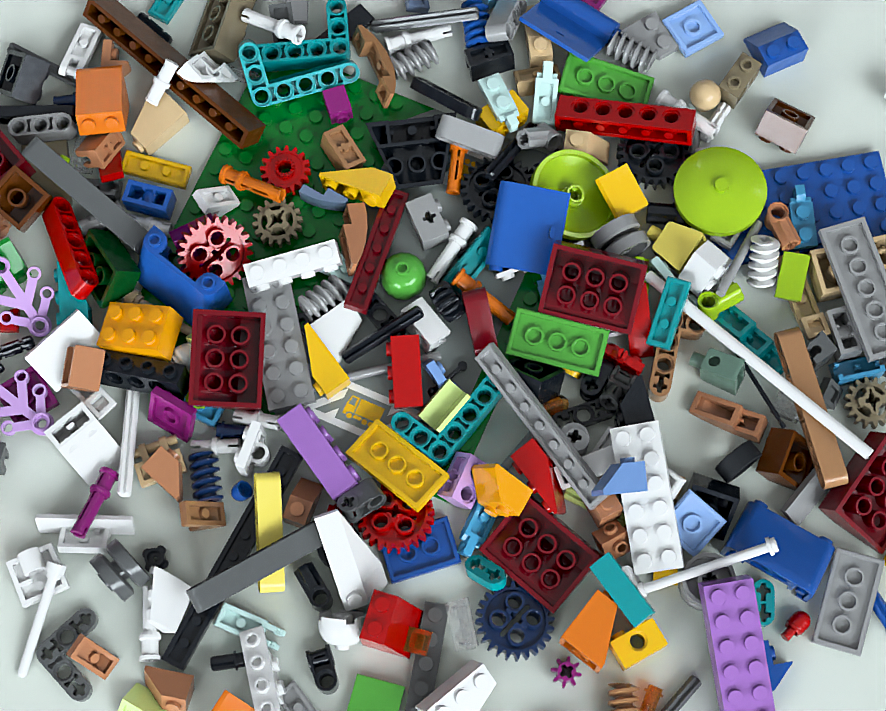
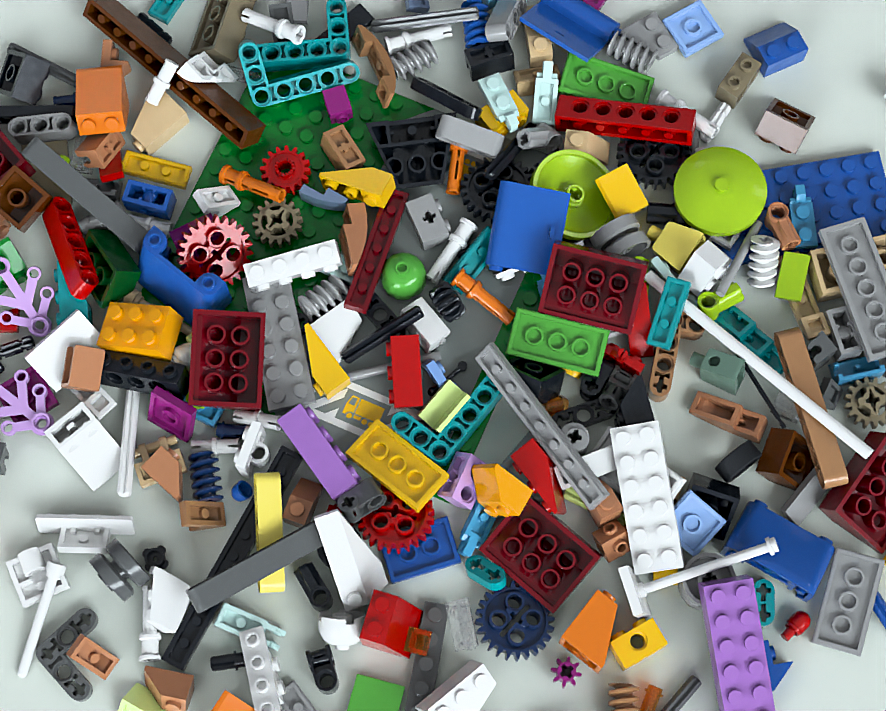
white plate [59,23,103,79] -> none
magenta pin [70,467,119,539] -> none
dark red beam [462,287,498,356] -> none
teal tile [589,552,655,628] -> none
medium blue slope [591,457,648,496] -> none
tan piece [689,79,721,112] -> none

